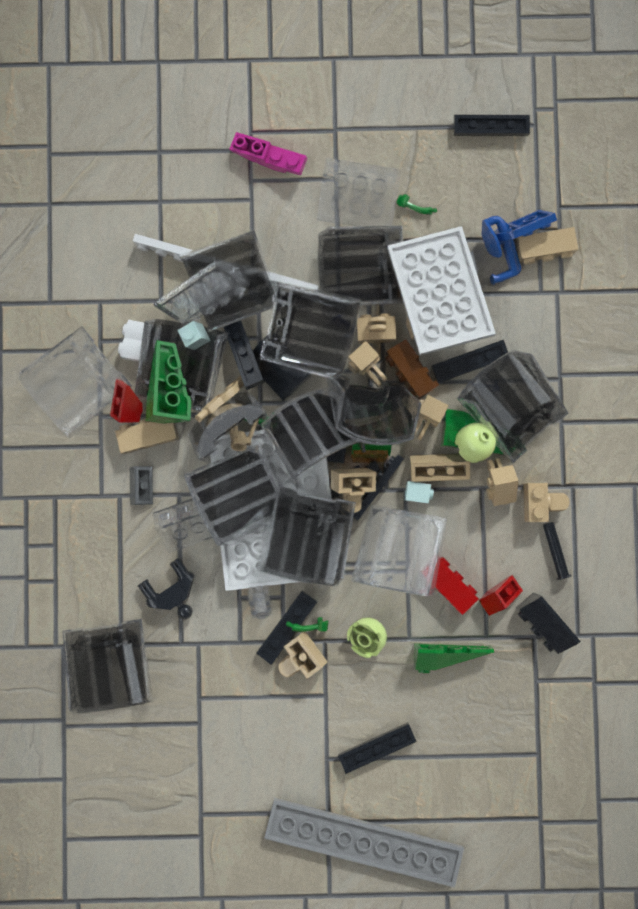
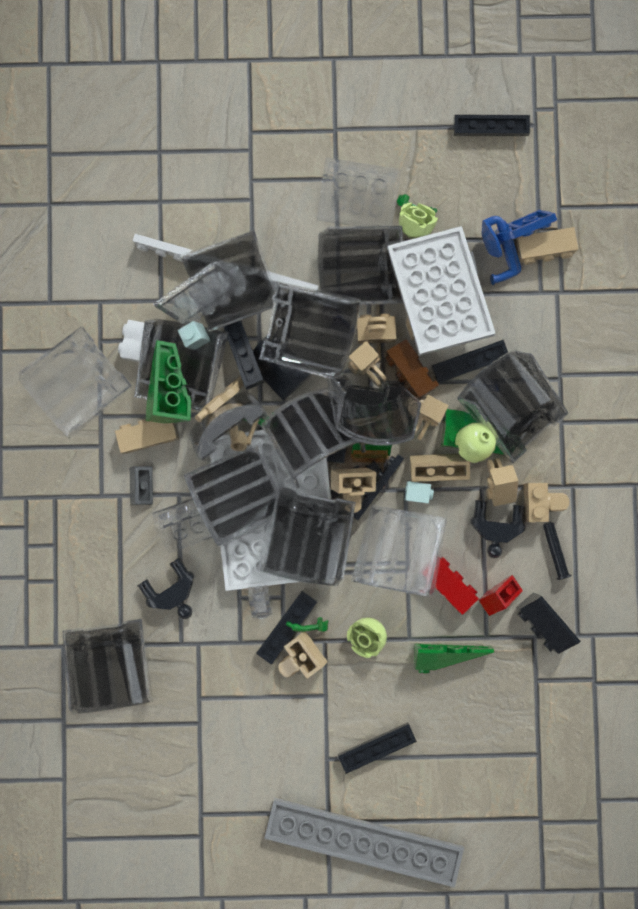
red slope [110,379,143,423] -> none
dark pink slope [229,132,308,176] -> none
none -> yellowish green cylinder [398,203,438,239]
none -> black connector [470,500,526,559]

